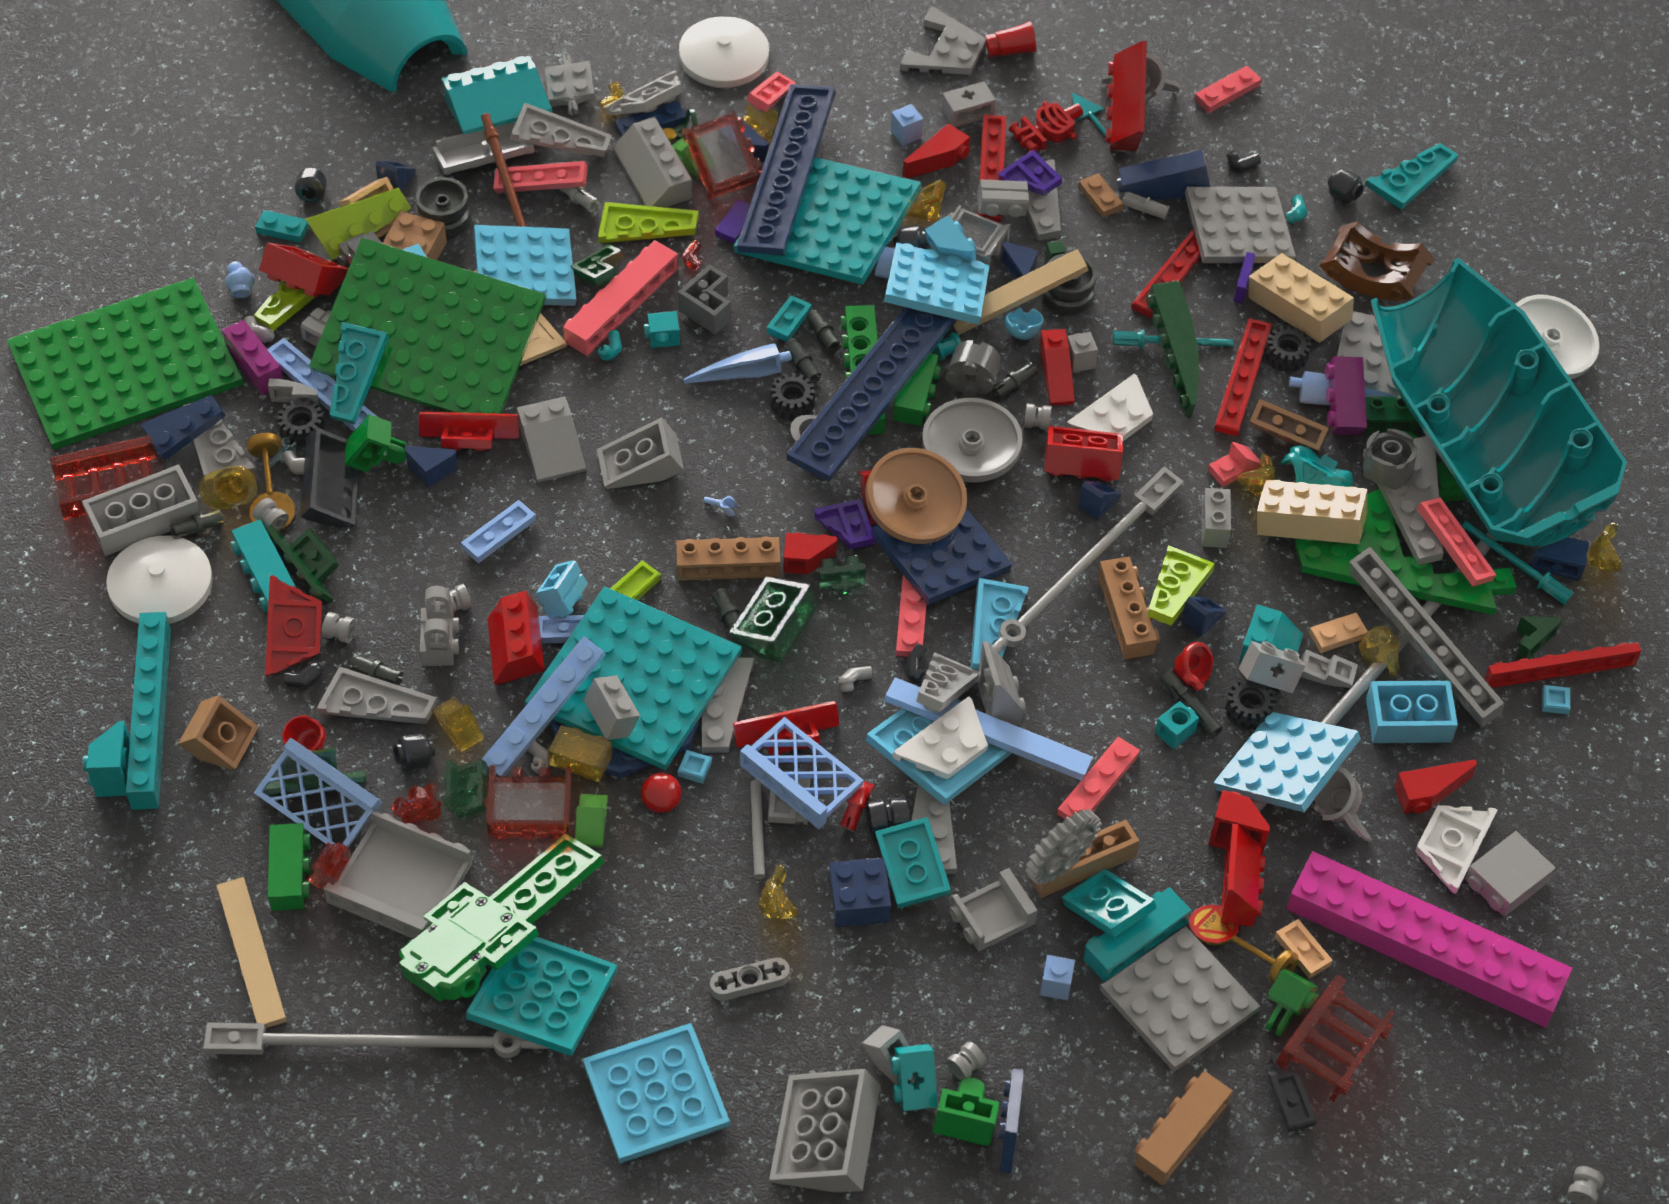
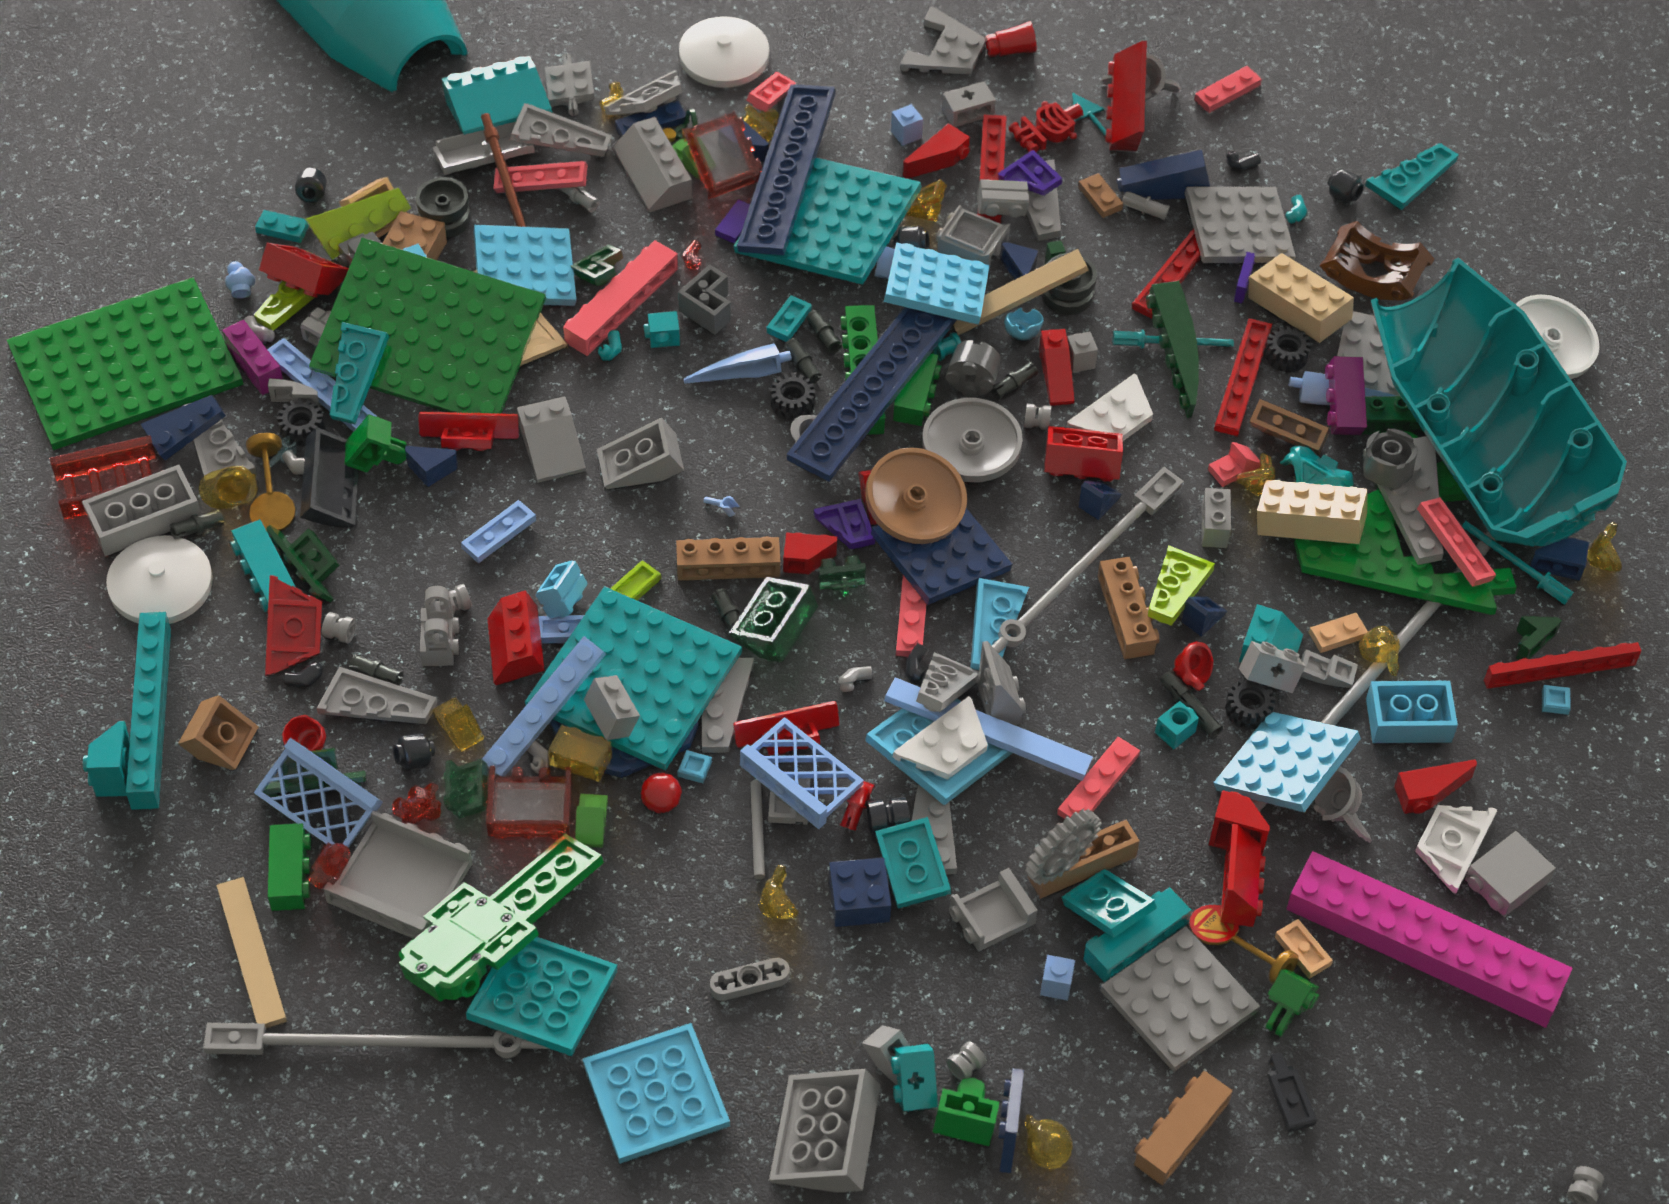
light grey wheel [252,498,289,530] -> none
dark blue slope [375,160,416,192] -> none
lime wing [598,202,698,243] -> none
medium azure slope [925,215,977,262] -> none
clear red fence [1275,974,1395,1102] -> none
light grey brick [1349,547,1504,728] -> none
none -> clear yellow hat [1024,1114,1073,1169]

